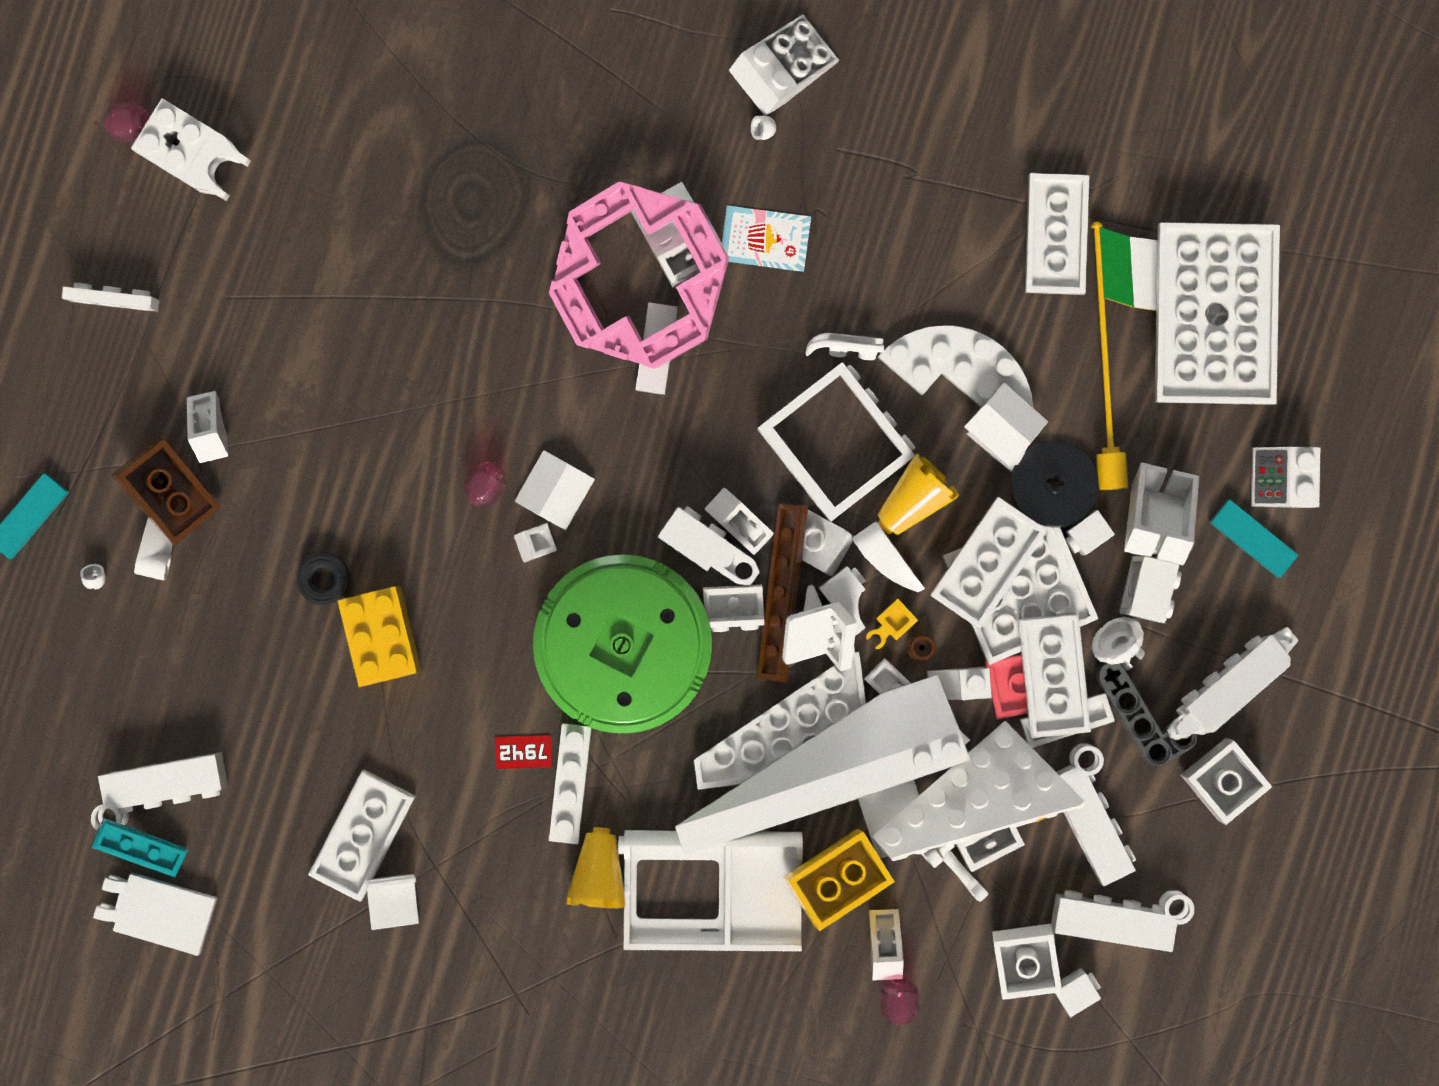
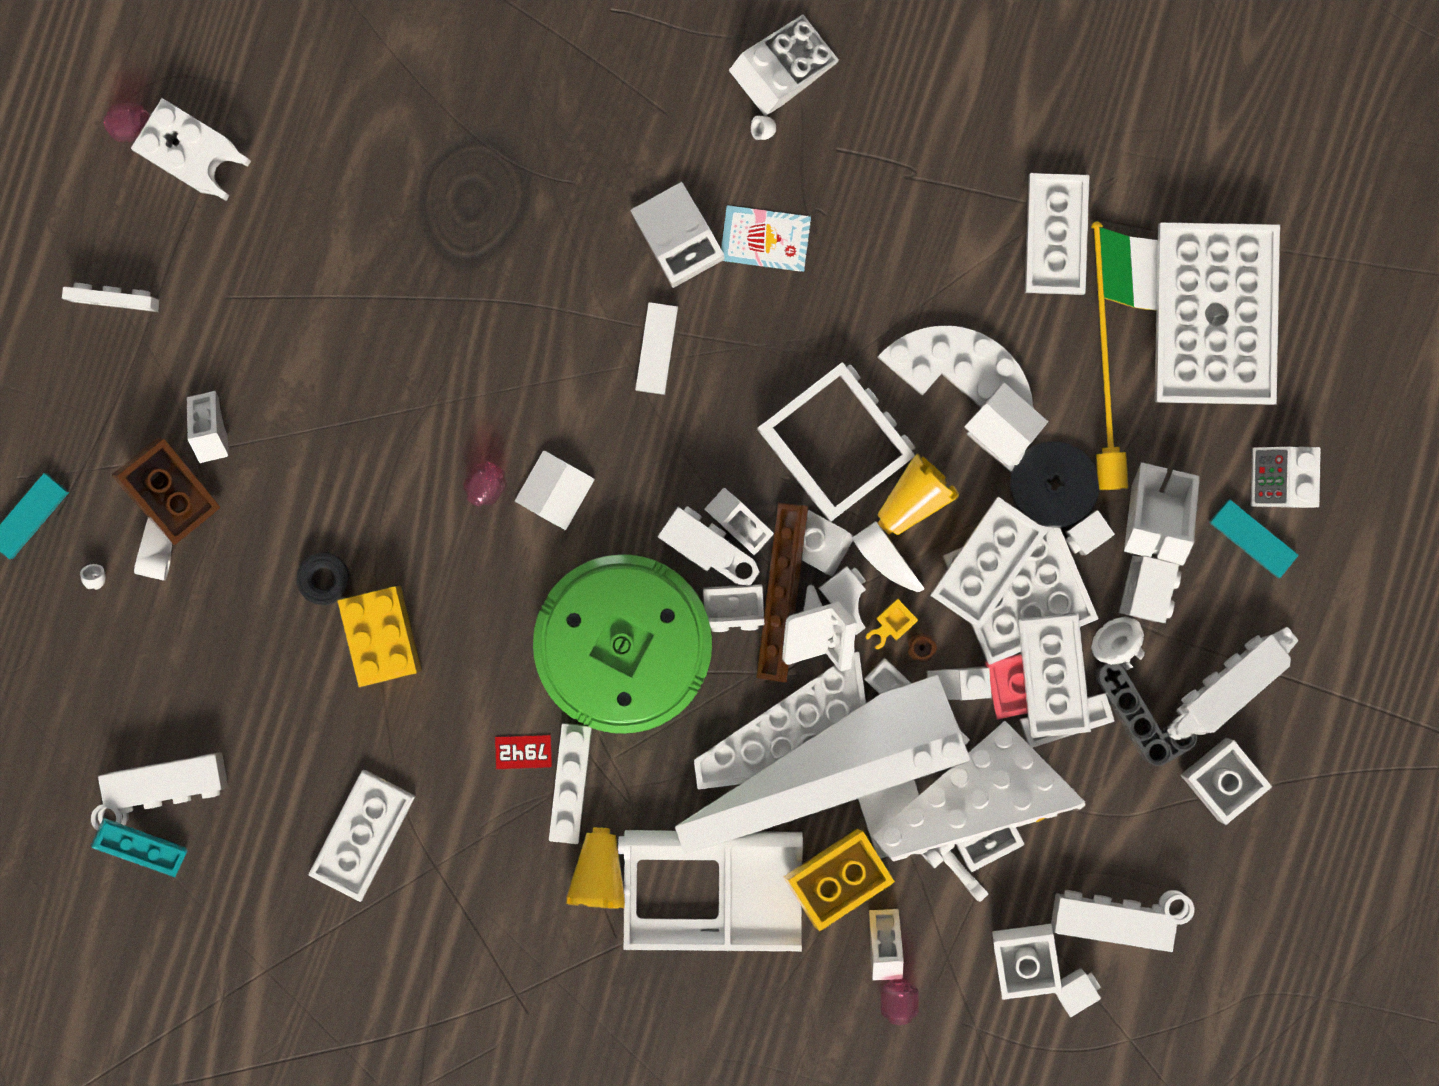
white tile [93,872,218,956] -> none
white piece [366,873,419,930] -> none
white slope [514,523,557,562] -> none
bright pink plate [549,182,729,369] -> none
white piece [805,333,884,360] -> none
white hinge [1056,743,1136,886] -> none

